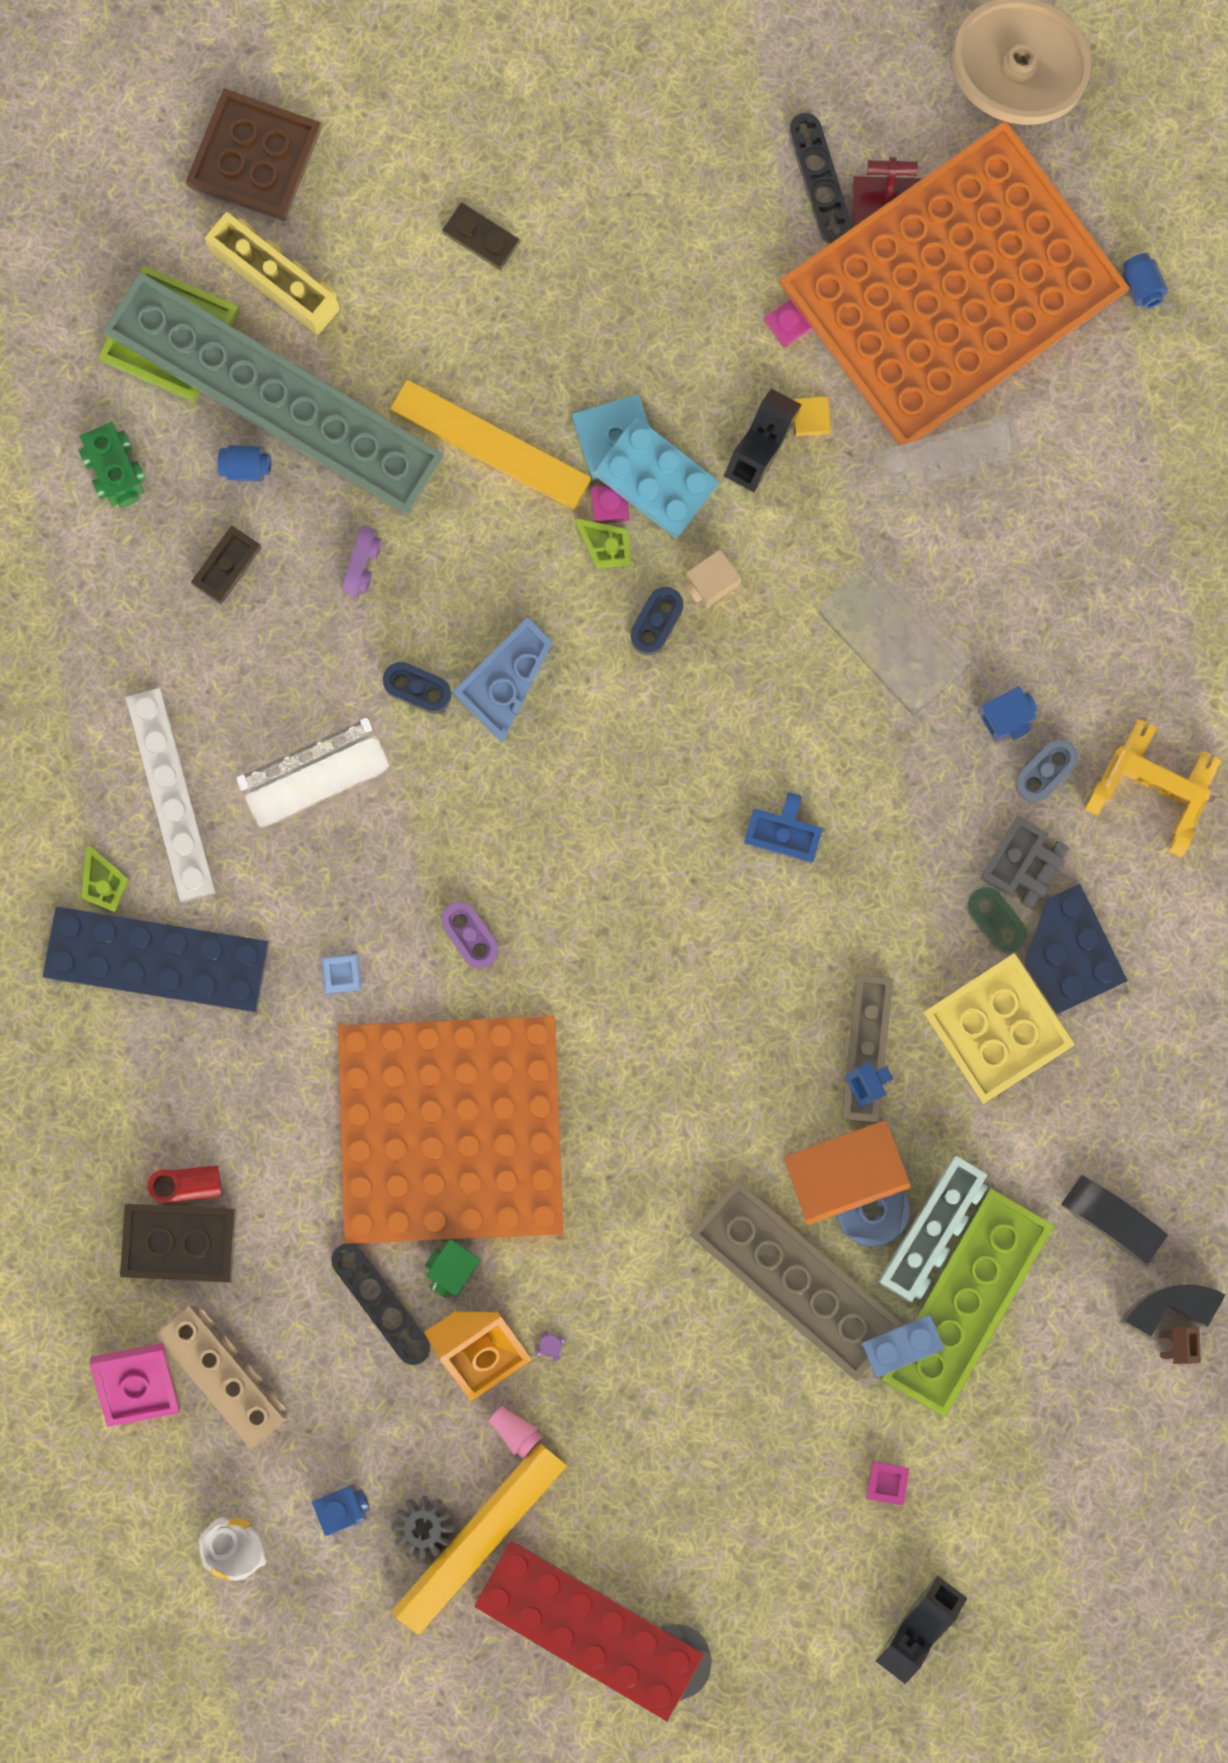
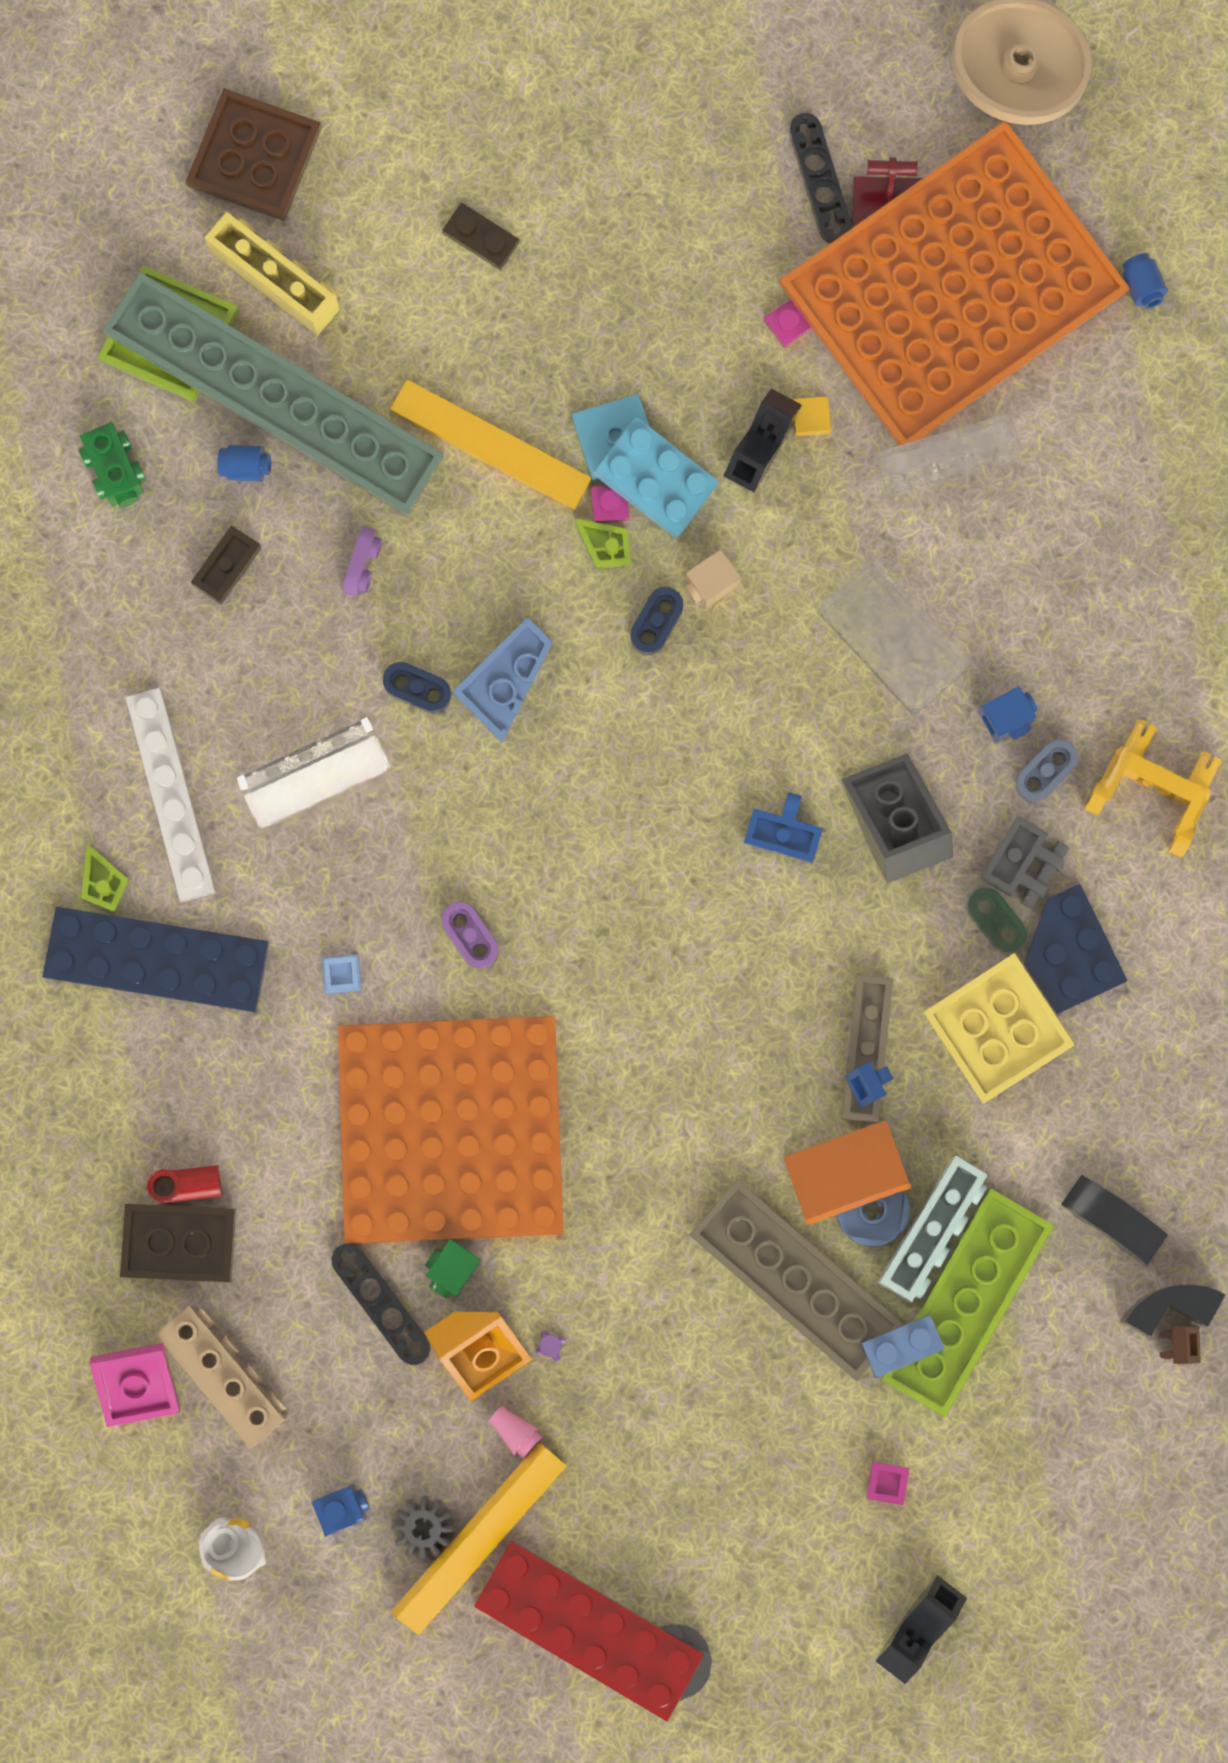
none -> dark grey slope [842,754,953,883]

